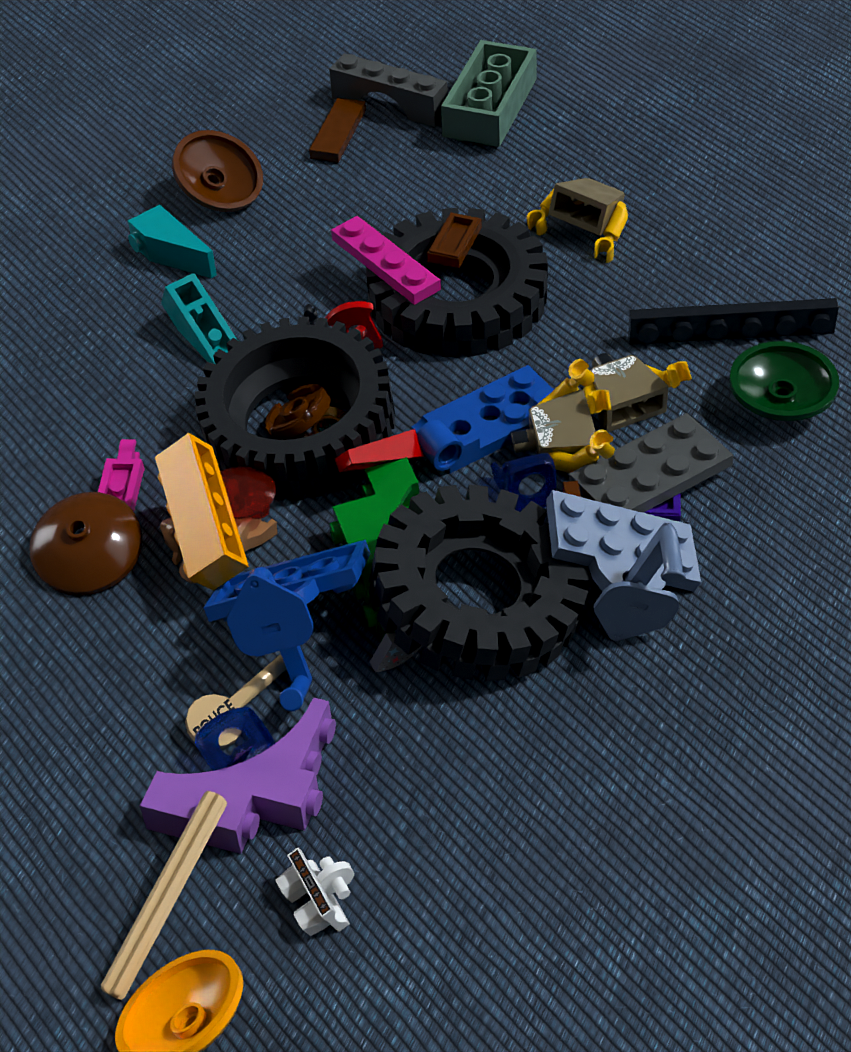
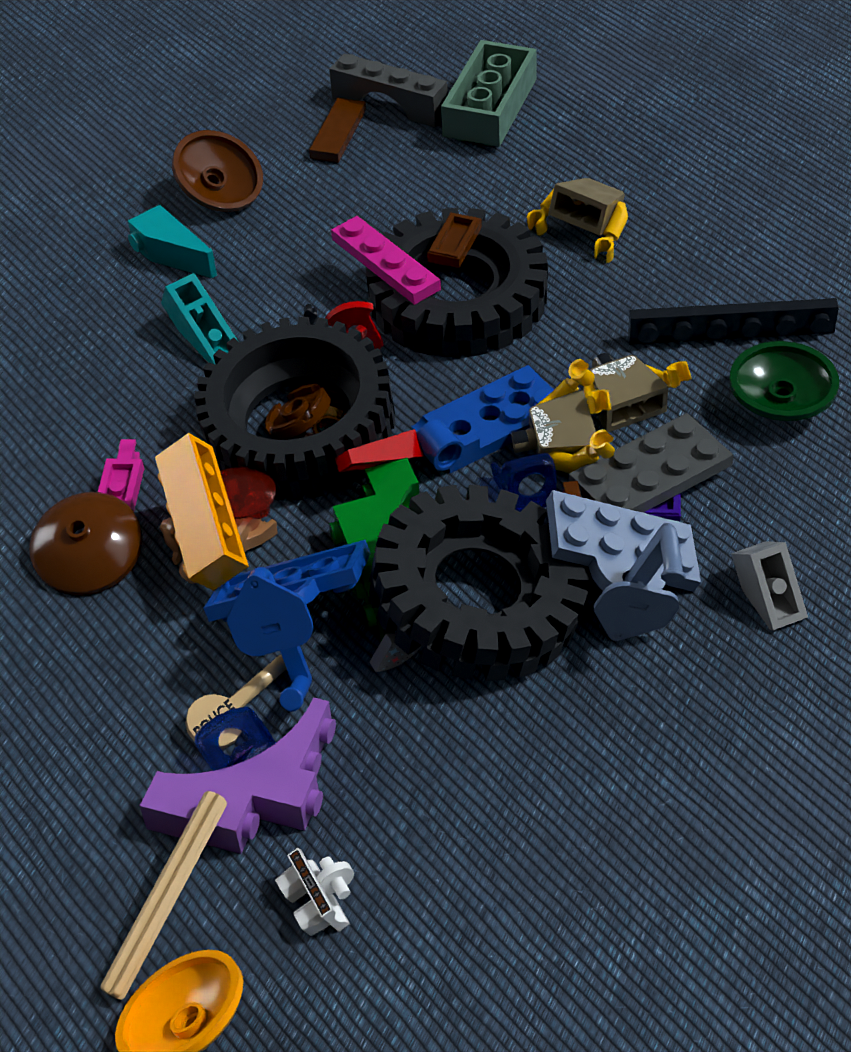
none -> light grey slope [731,541,808,630]

